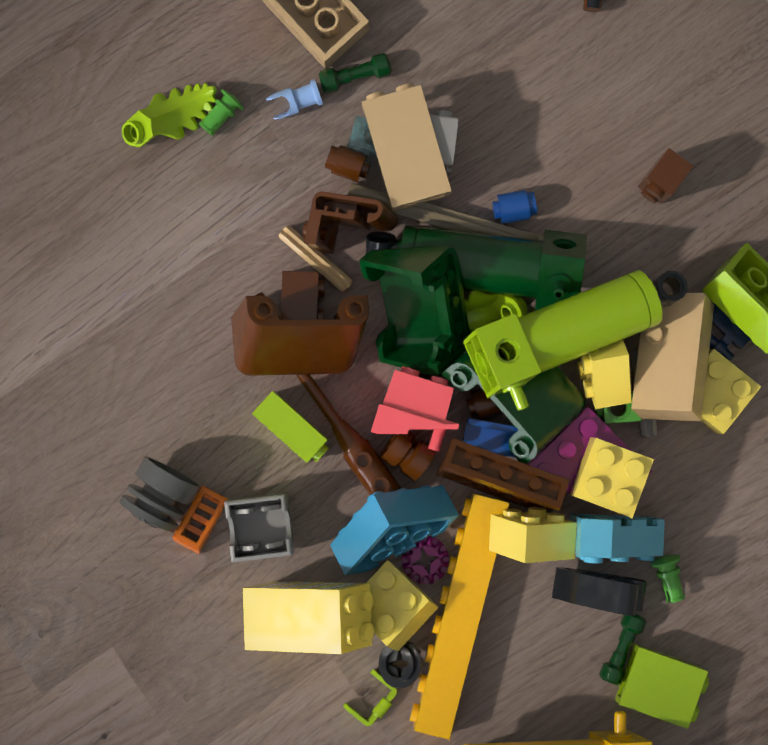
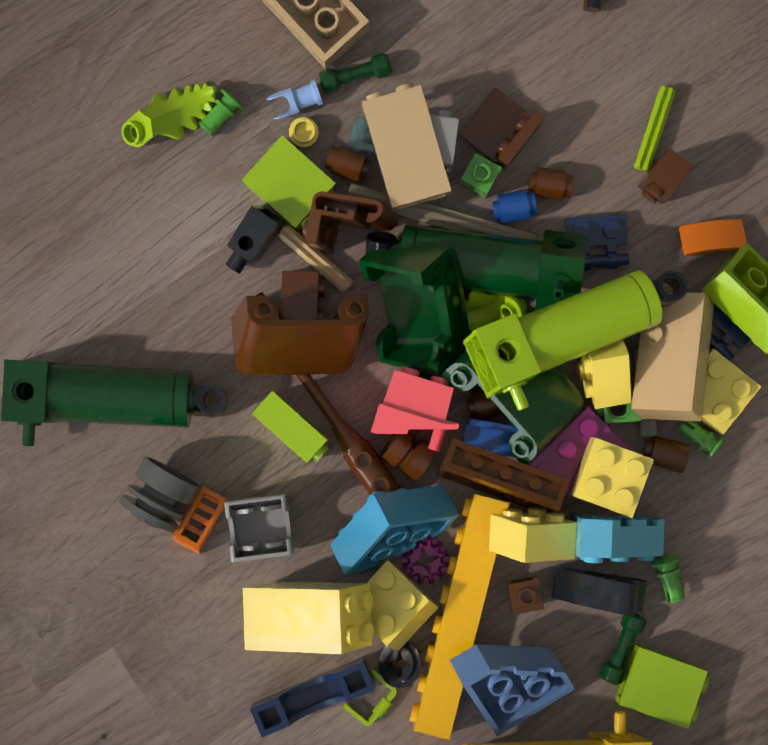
none -> dark green piece [1,359,229,446]
none -> black torso [226,205,286,274]
none -> lime brick [242,135,337,231]
none -> dark blue arch [250,656,375,737]
none -> light yellow plate [289,117,319,147]
none -> medium blue brick [450,644,575,736]
none -> reddish brown bracket [459,88,545,171]
none -> bright green brick [459,153,502,199]
none -> reddish brown brick [506,575,544,615]
none -> reddish brown brick [528,167,573,200]
none -> dark blue plate [565,214,629,271]
none -> lime axle [634,86,676,172]
none -> reddish brown brick [642,435,690,473]
none -> bright green pin [677,421,725,460]
none -> orange slope [679,219,747,256]

